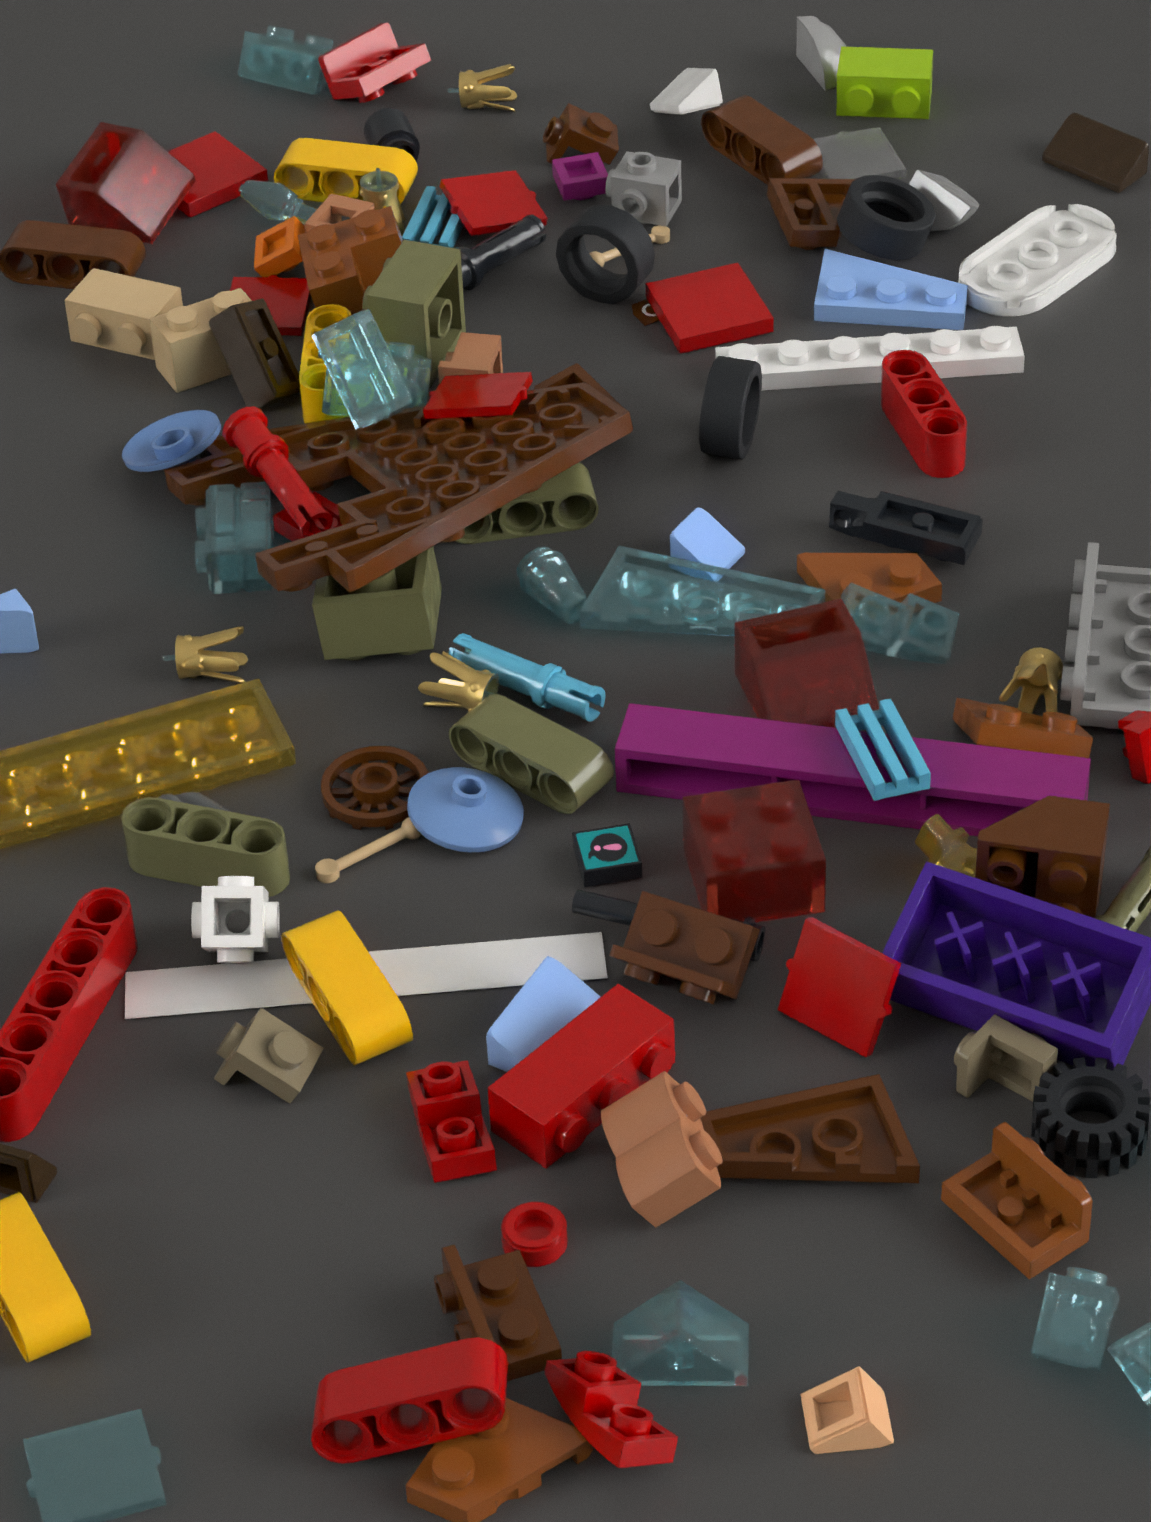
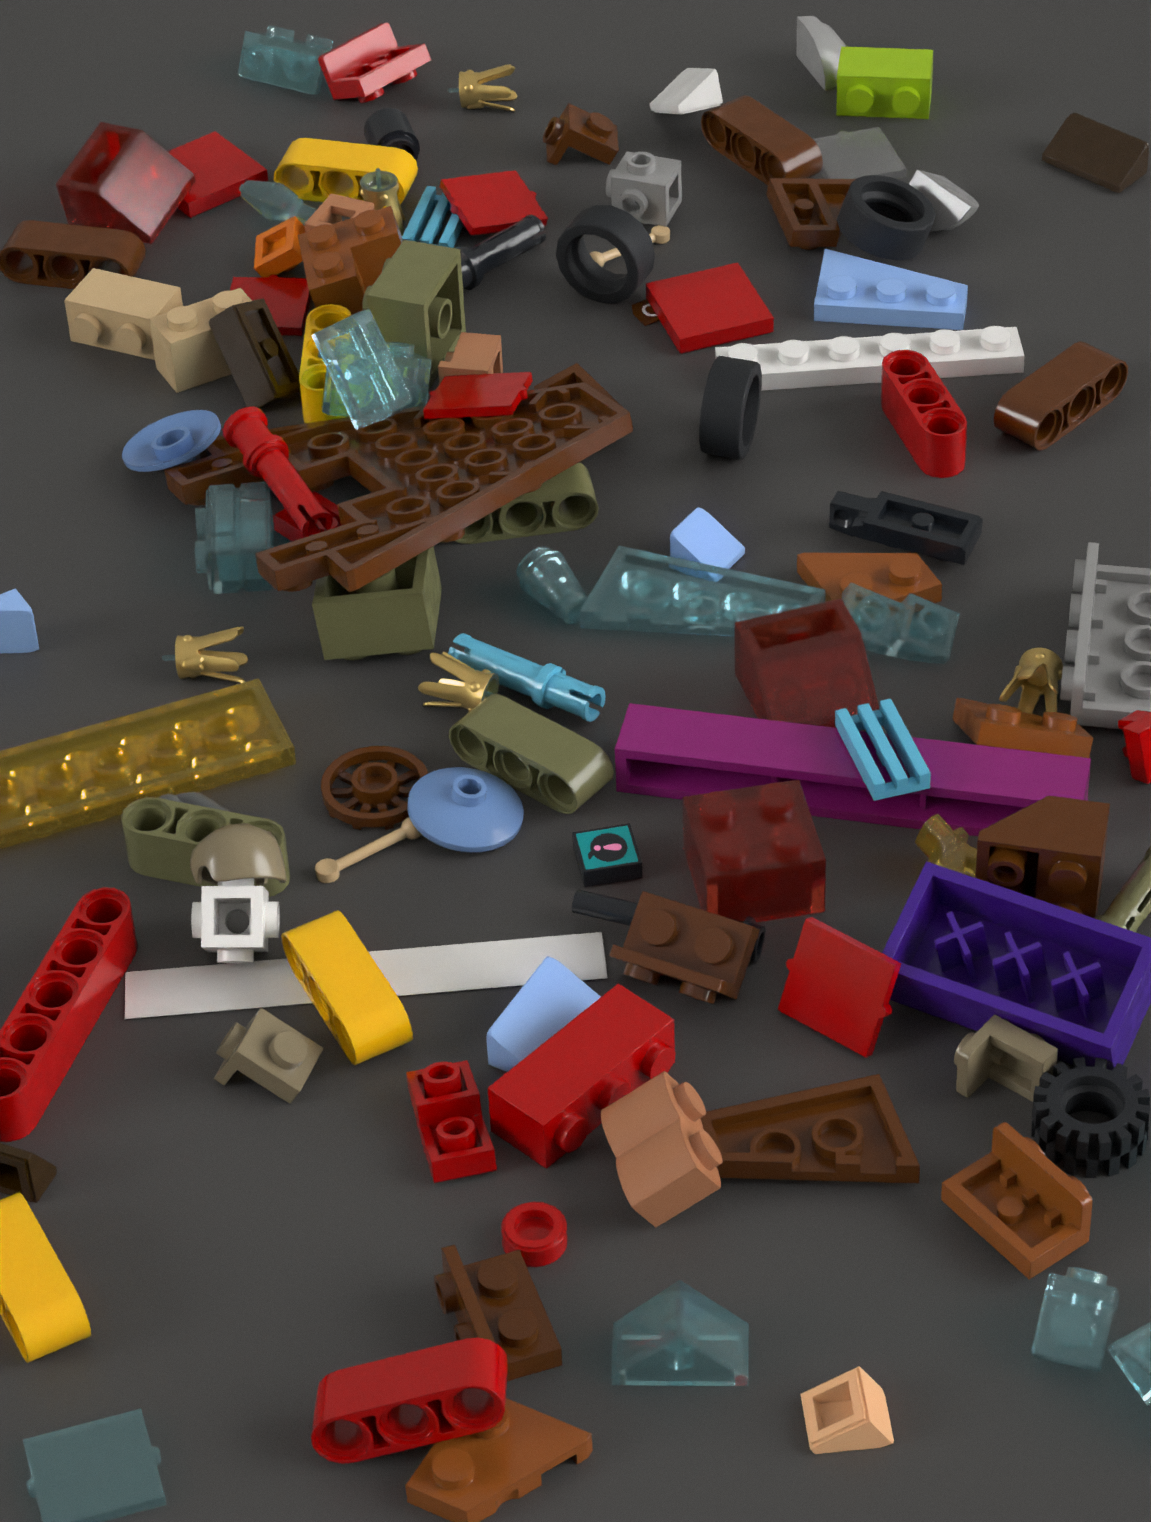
red slope [544,1351,678,1468] -> none
magenta plate [552,152,608,201] -> none
white tile [958,204,1117,316] -> none
none -> dark tan hair [190,823,287,885]
none -> reddish brown beam [993,341,1128,450]

